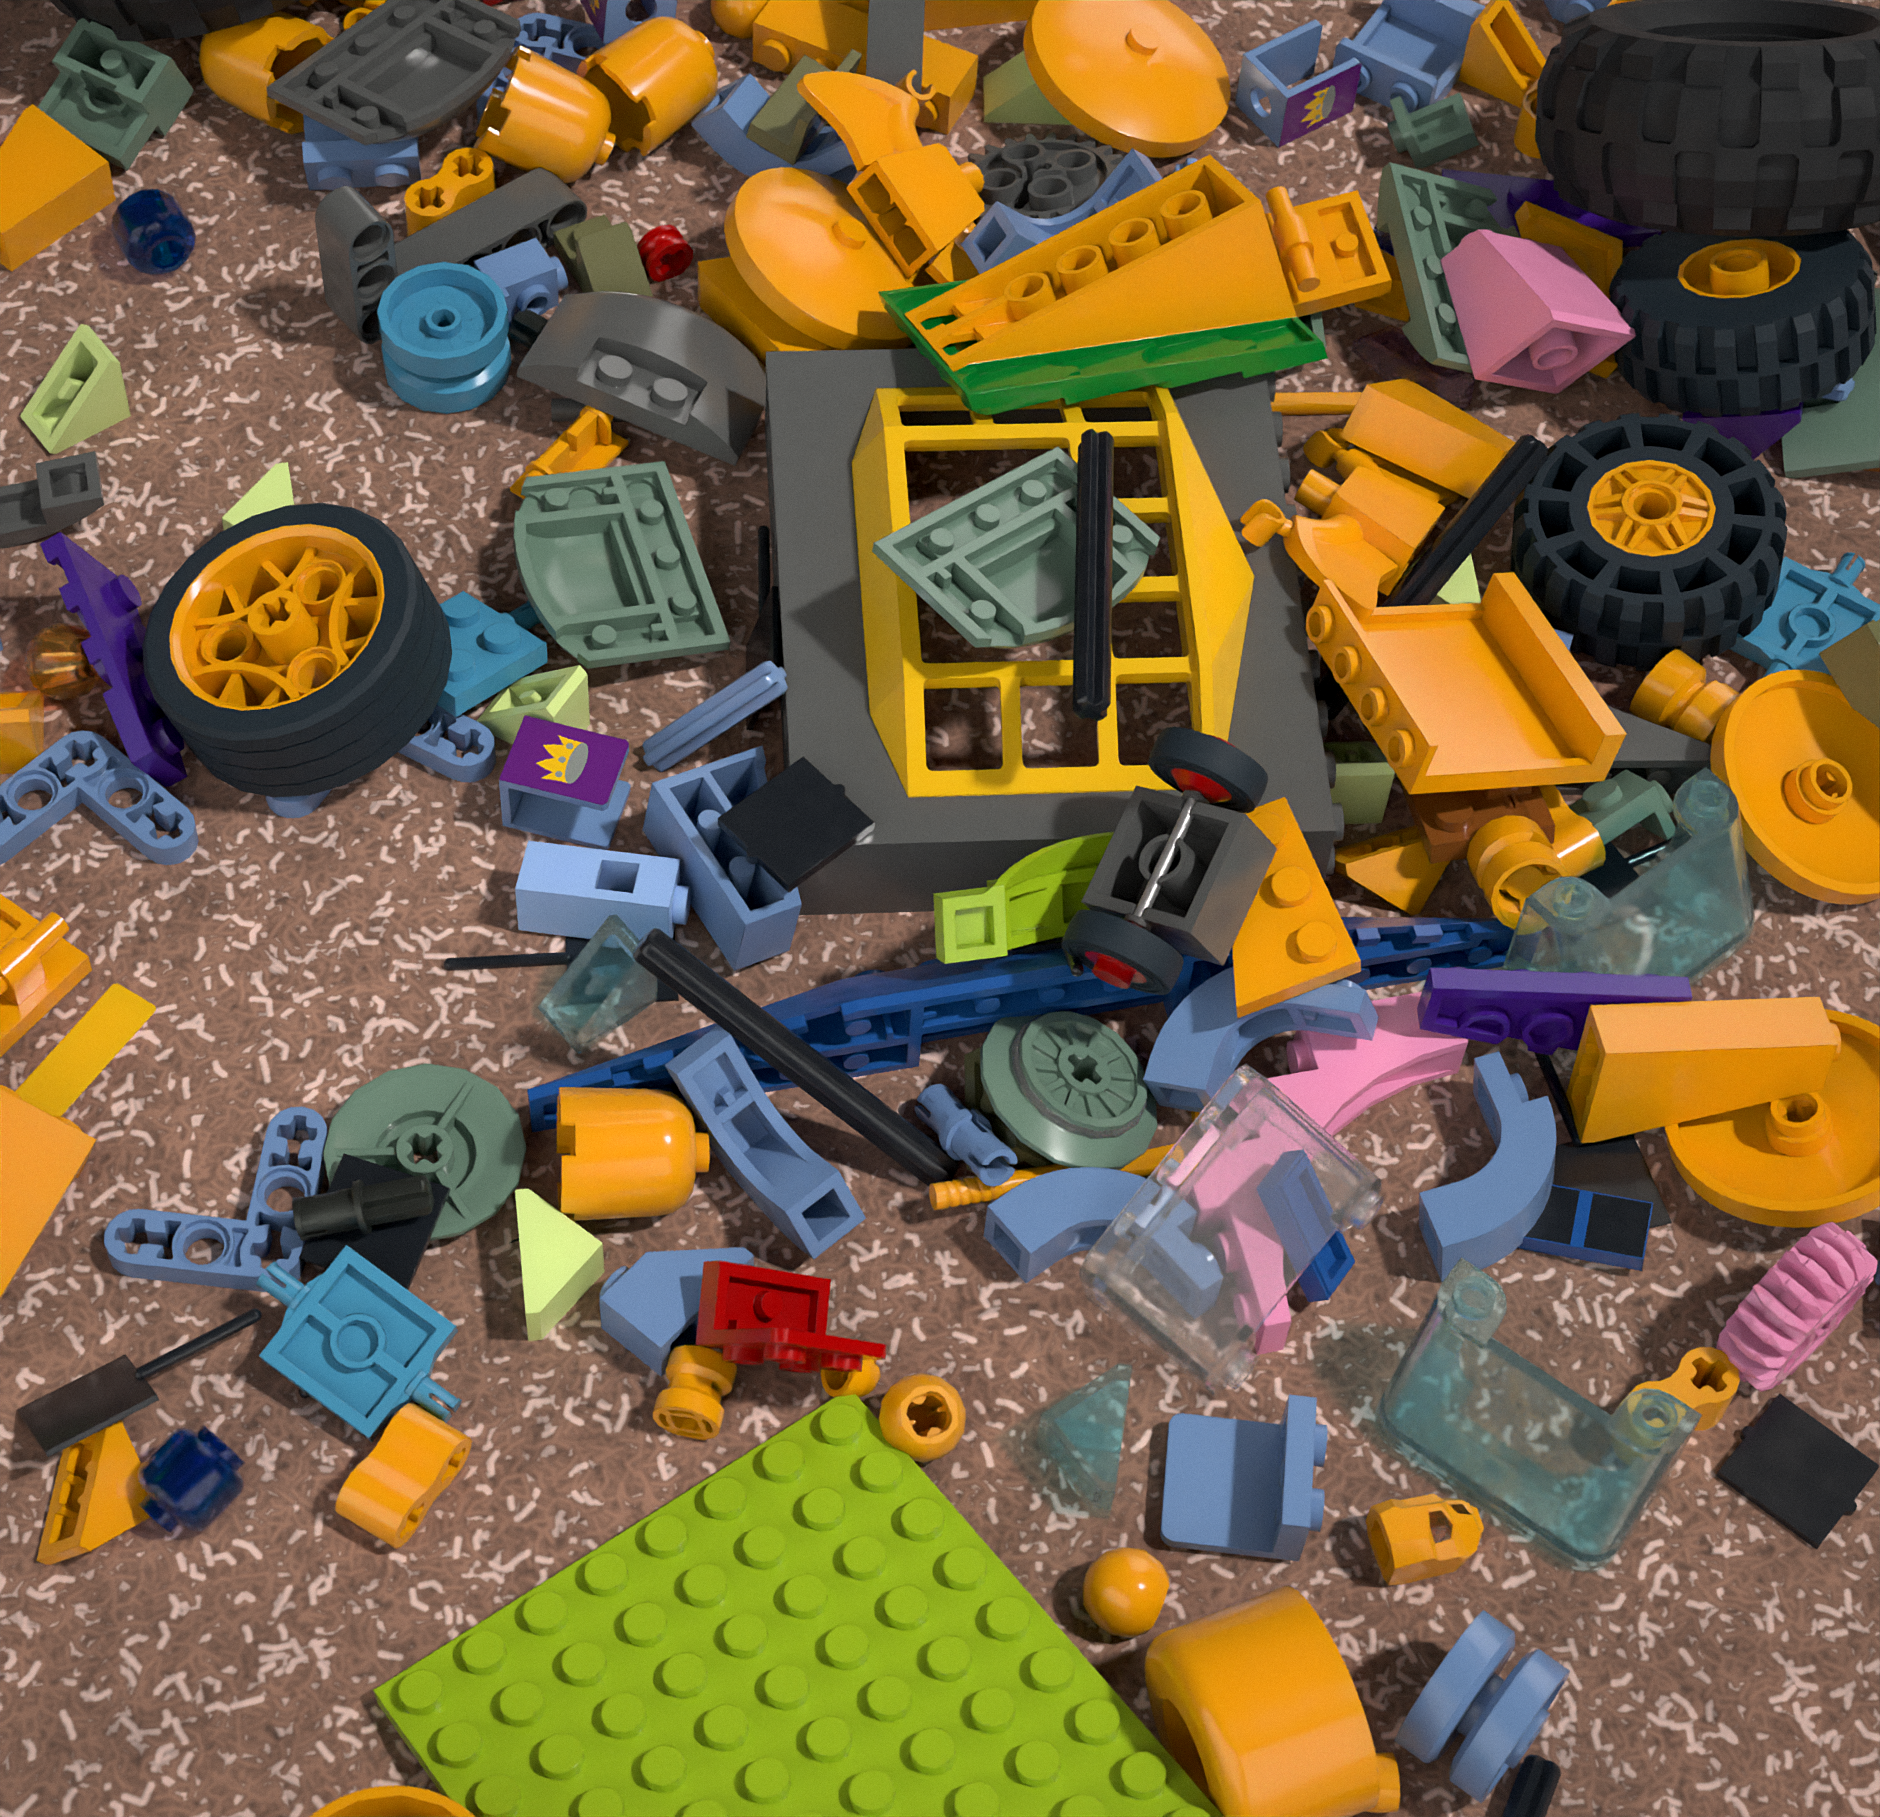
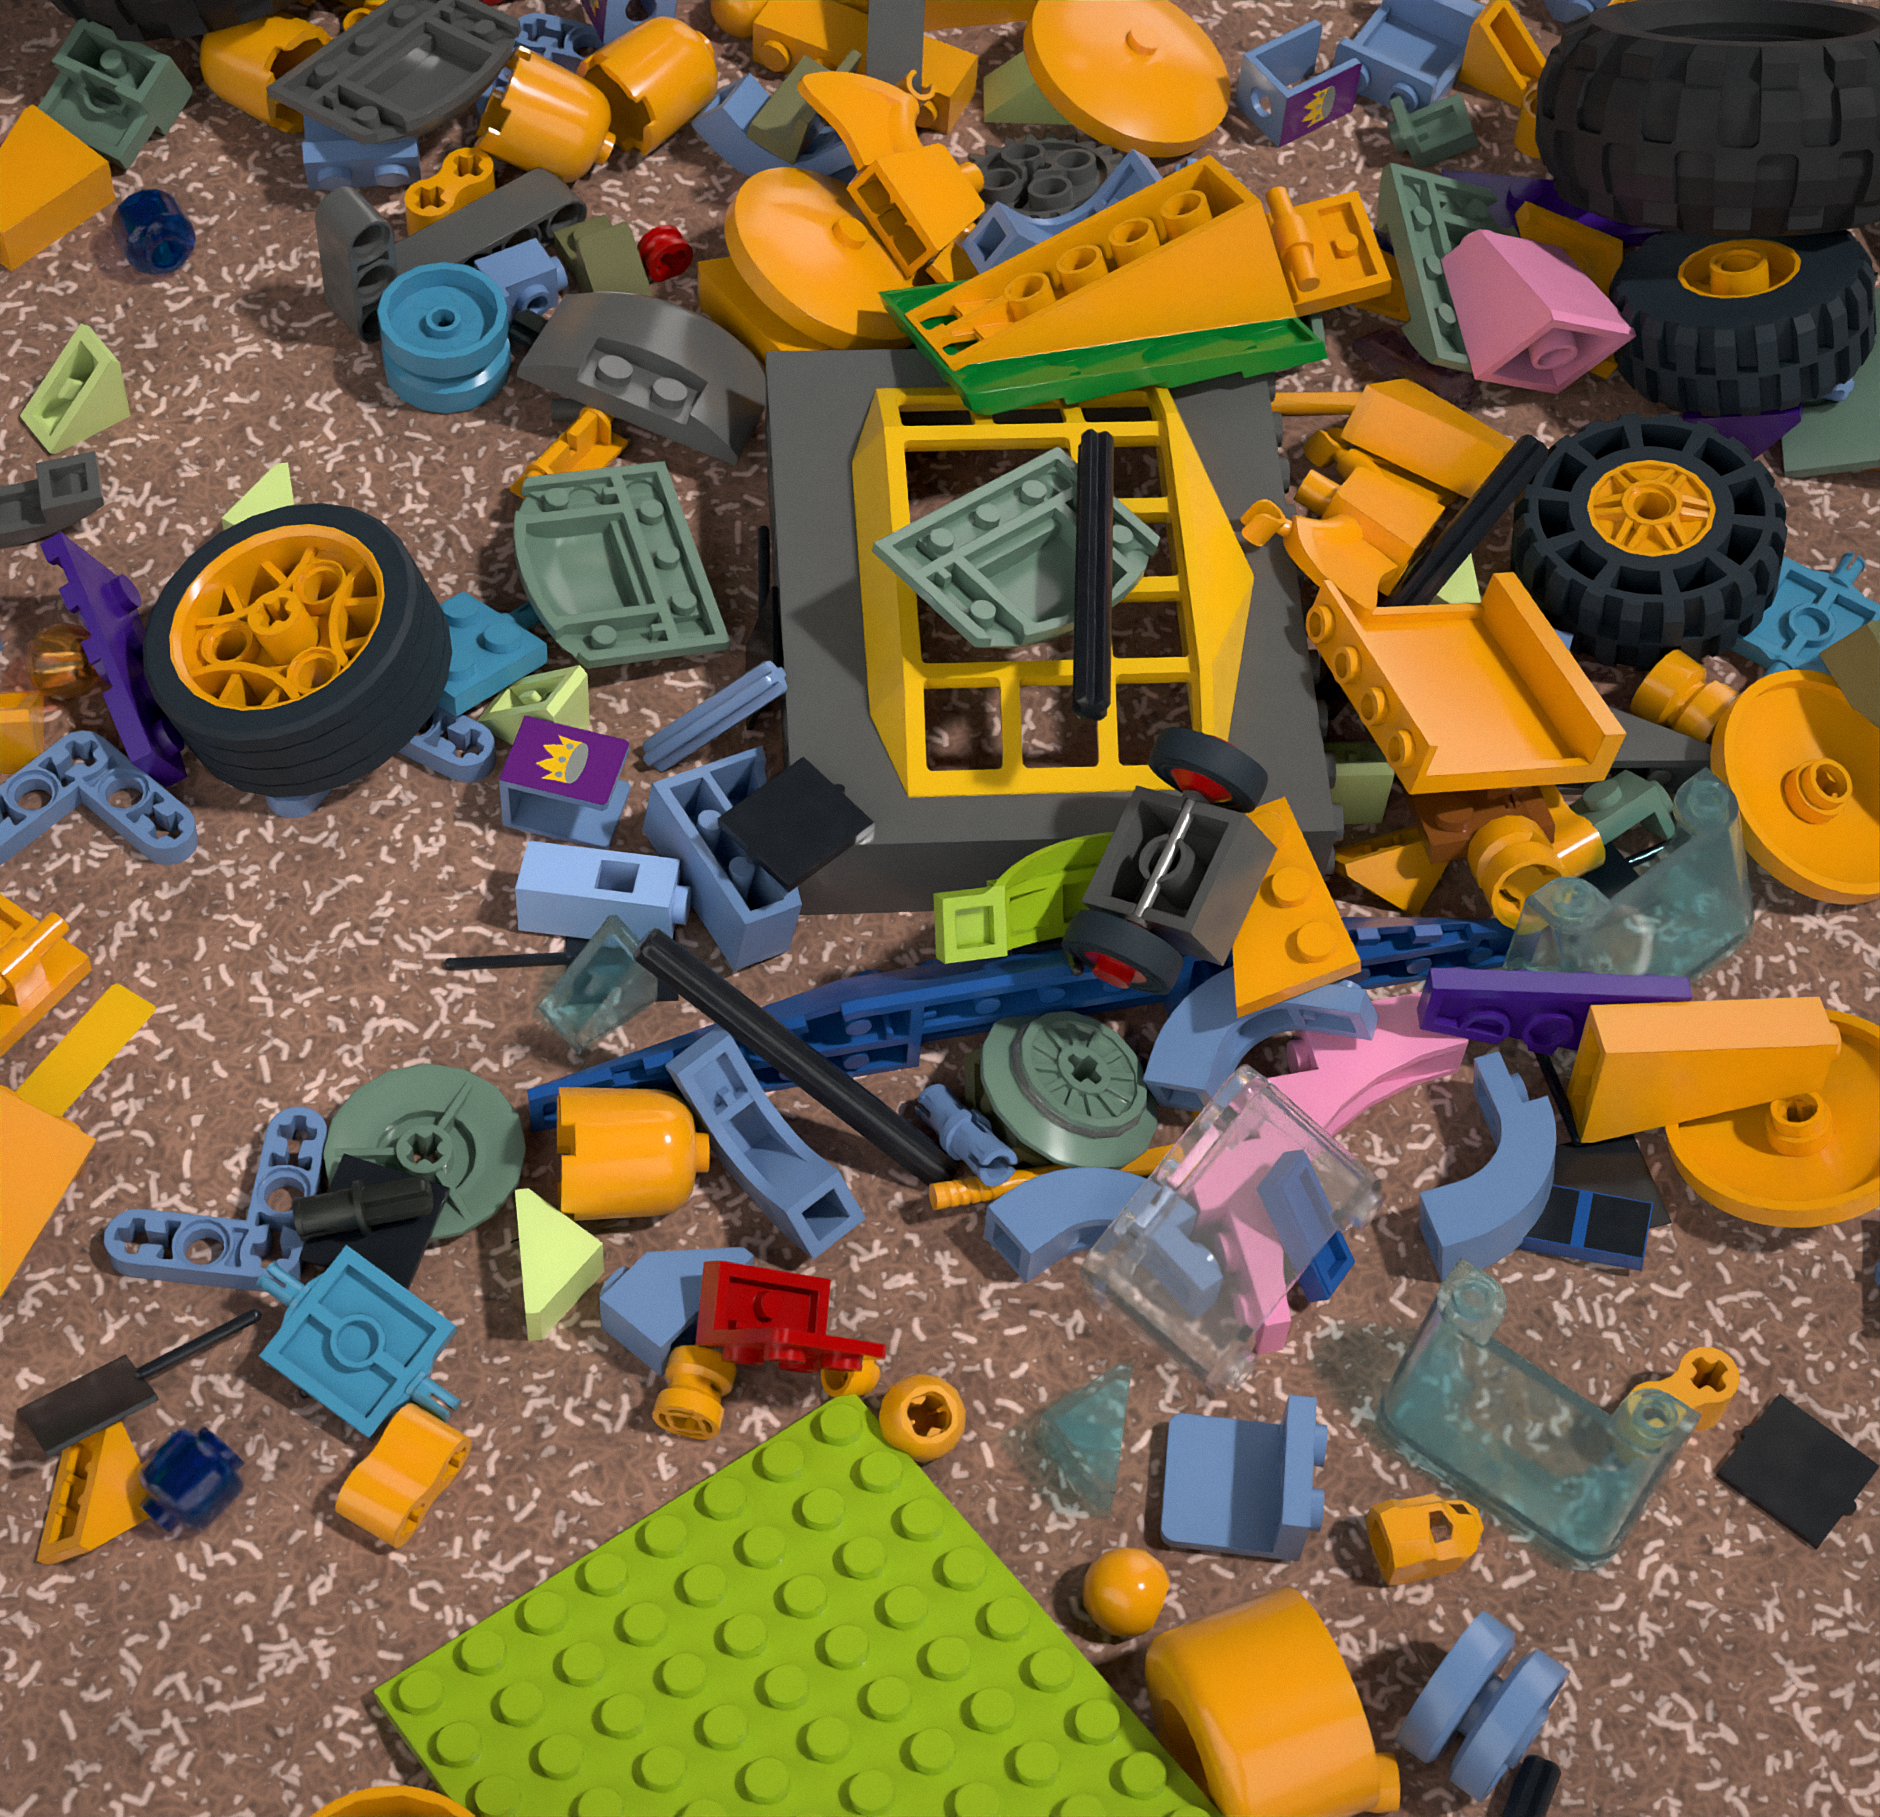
bright pink gear [1716,1222,1878,1392] -> none

